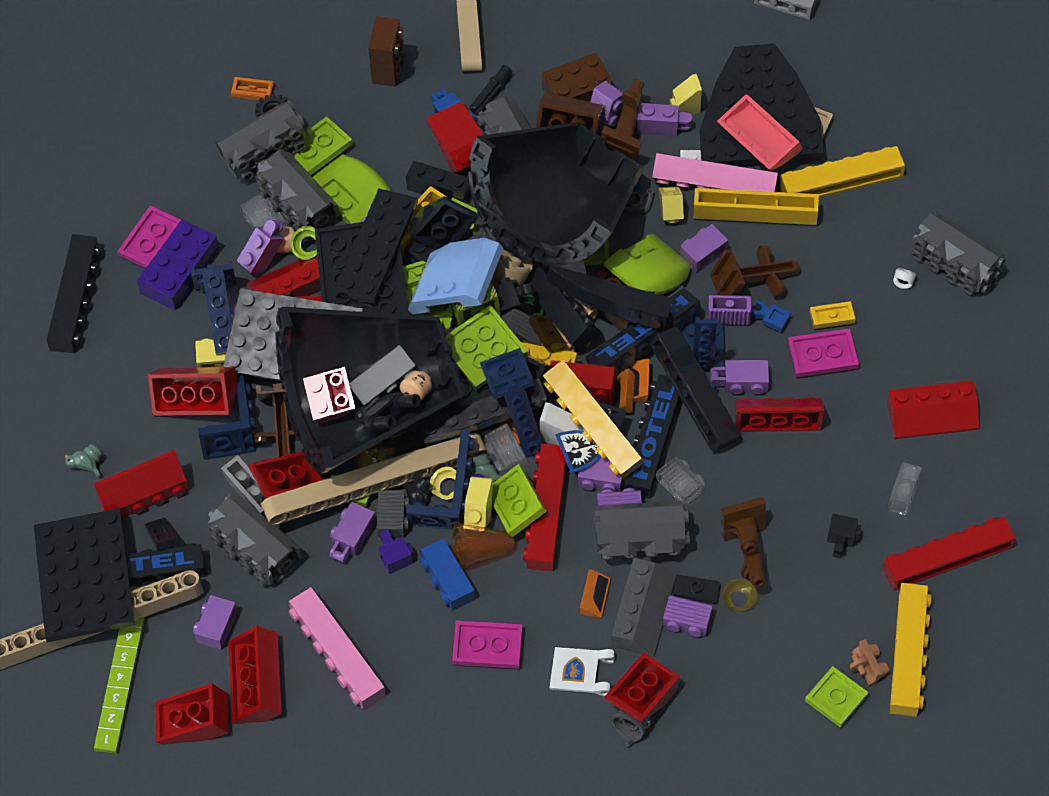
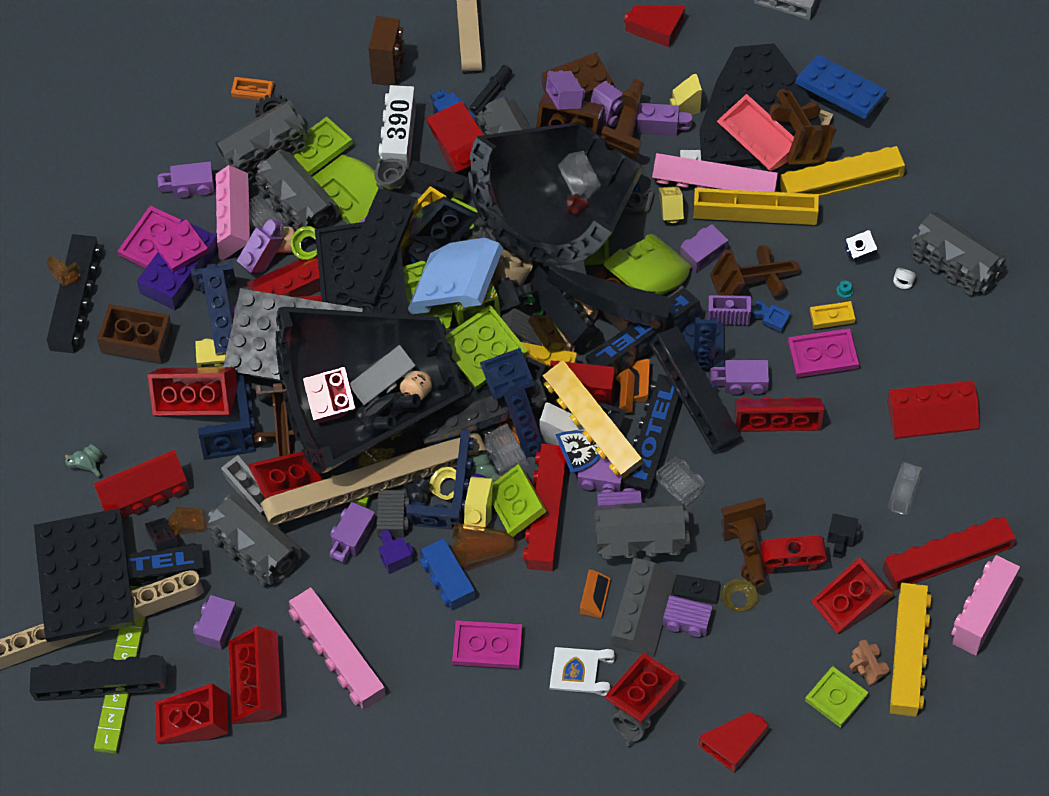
none -> black brick [29,655,168,701]
none -> clear orange bracket [46,255,80,286]
none -> reddish brown brick [97,304,172,363]
none -> dark pink plate [151,219,209,272]
none -> medium lavender brick [157,161,215,198]
none -> clear orange bracket [168,507,204,536]
none -> bright pink slope [216,165,250,260]
none -> dark grey helmet [374,158,408,190]
none -> white brick [379,85,416,175]
none -> medium lavender brick [546,70,585,110]
none -> clear brick [558,151,601,201]
none -> clear red plate [566,193,588,214]
none -> red slope [624,5,685,48]
none -> red slope [698,712,768,773]
none -> red piece [760,535,827,574]
none -> reddish brown piece [770,89,837,164]
none -> blue bracket [795,54,887,119]
none -> red slope [811,557,894,634]
none -> teal piece [837,281,853,298]
none -> brick [845,230,878,262]
none -> bright pink brick [951,555,1020,656]

